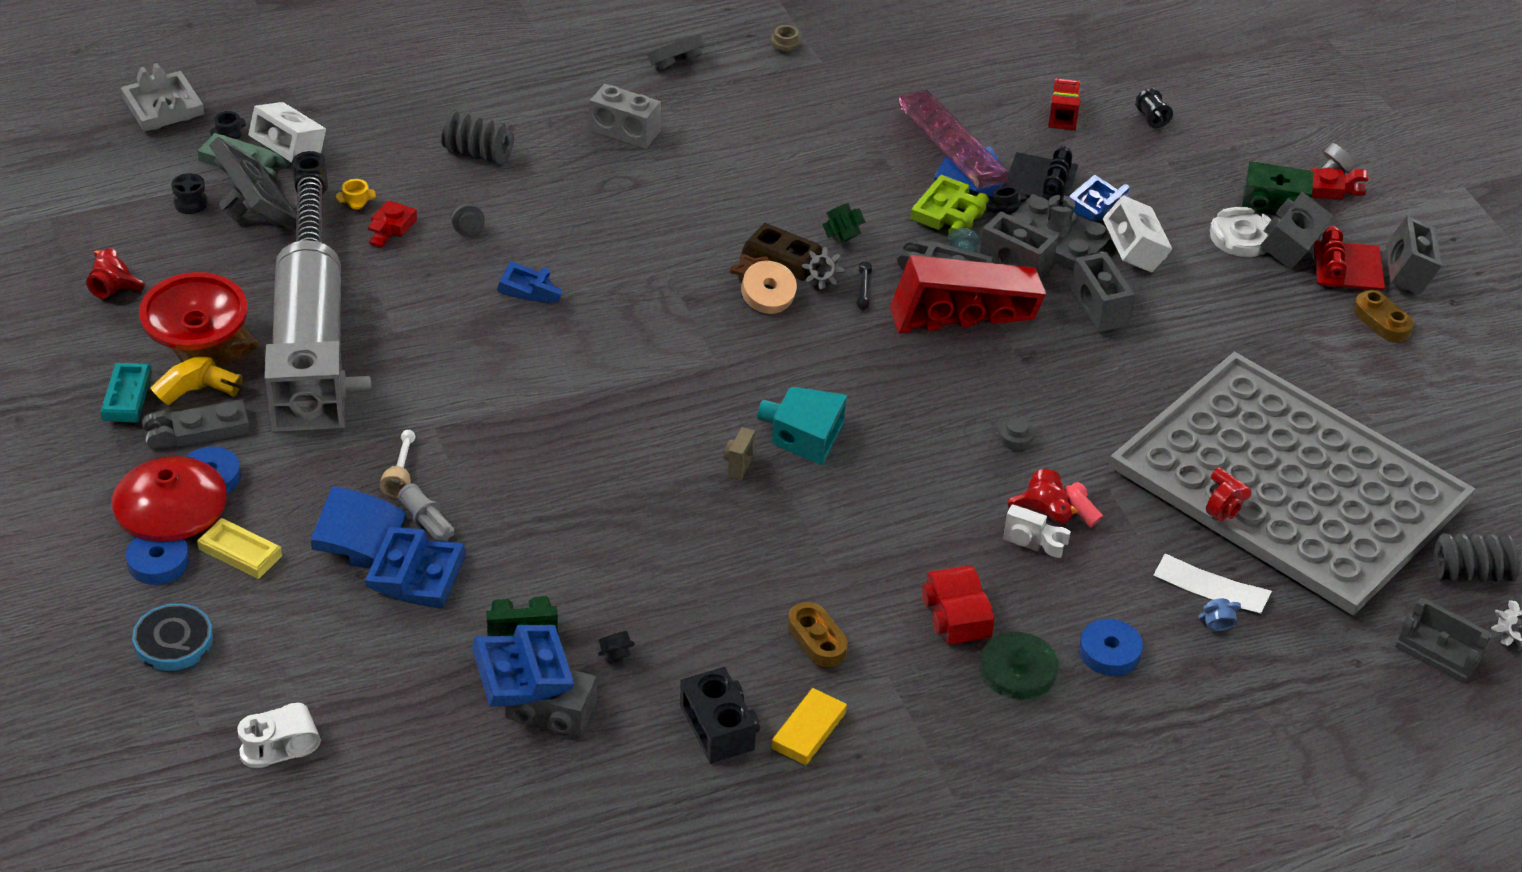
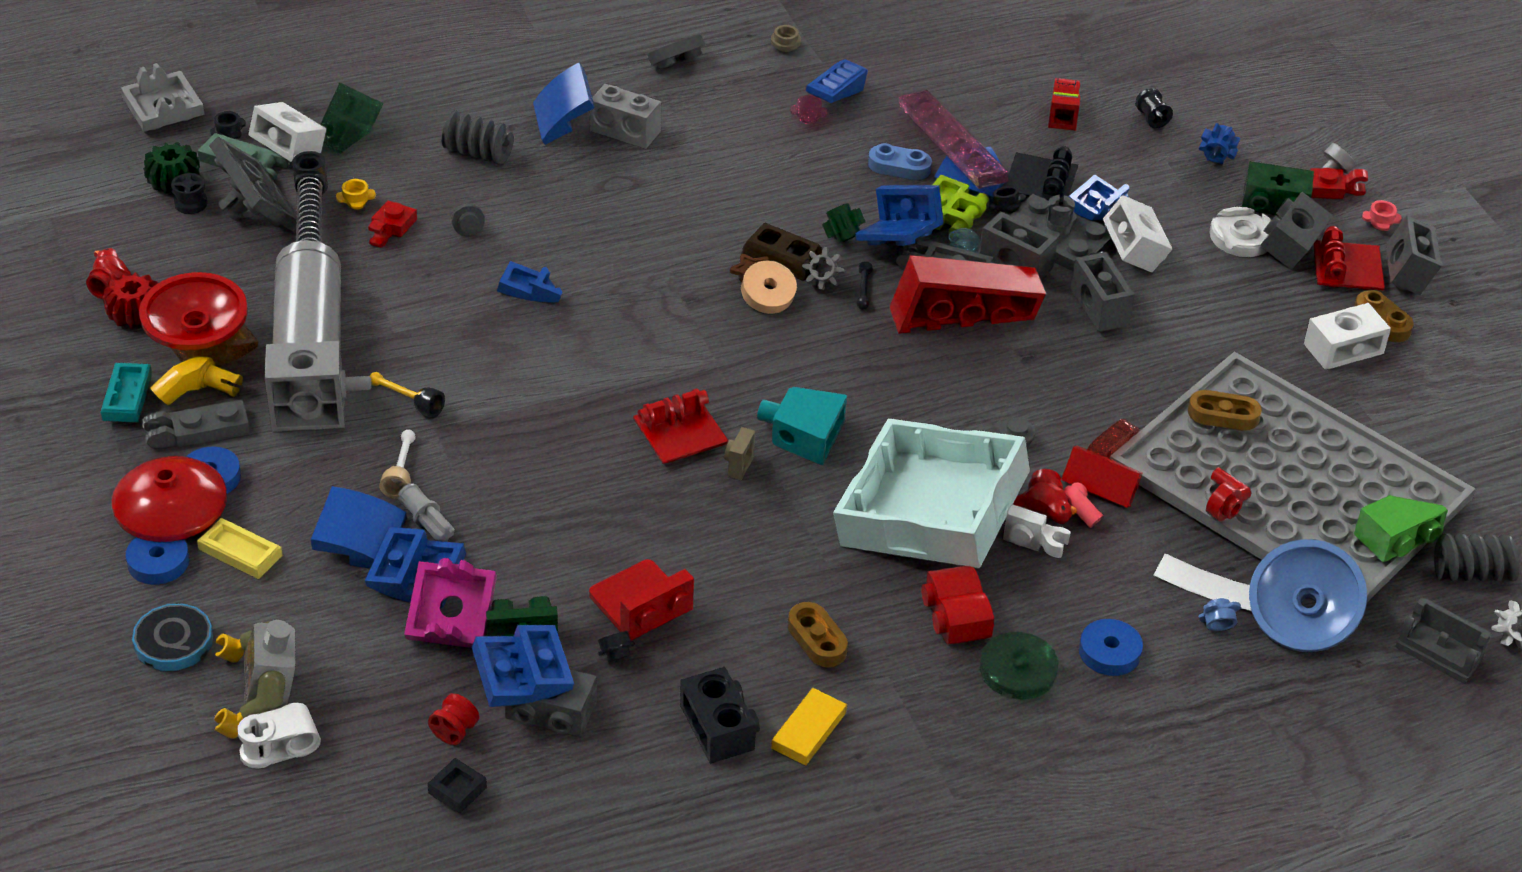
none -> red gear [103,272,158,329]
none -> dark green gear [143,142,200,194]
none -> torso [214,620,295,739]
none -> clear green slope [320,83,384,154]
none -> black hinge [370,372,445,418]
none -> dark pink piece [404,558,497,648]
none -> black plate [427,758,487,814]
none -> red wheel [428,693,480,745]
none -> blue slope [533,62,595,145]
none -> red bracket [589,559,694,641]
none -> red hinge [633,388,729,464]
none -> clear pink plate [790,95,828,124]
none -> blue slope [806,59,868,103]
none -> light aqua tile [833,419,1030,568]
none -> blue bracket [855,185,944,246]
none -> medium blue plate [868,143,932,180]
none -> red tile [1061,445,1143,508]
none -> clear red beam [1087,419,1140,459]
none -> pearl gold plate [1188,390,1262,431]
none -> blue gear [1199,123,1240,164]
none -> medium blue dish [1249,539,1367,652]
none -> white brick [1304,303,1391,370]
none -> bright green slope [1354,495,1448,563]
none -> coral plate [1362,200,1402,231]

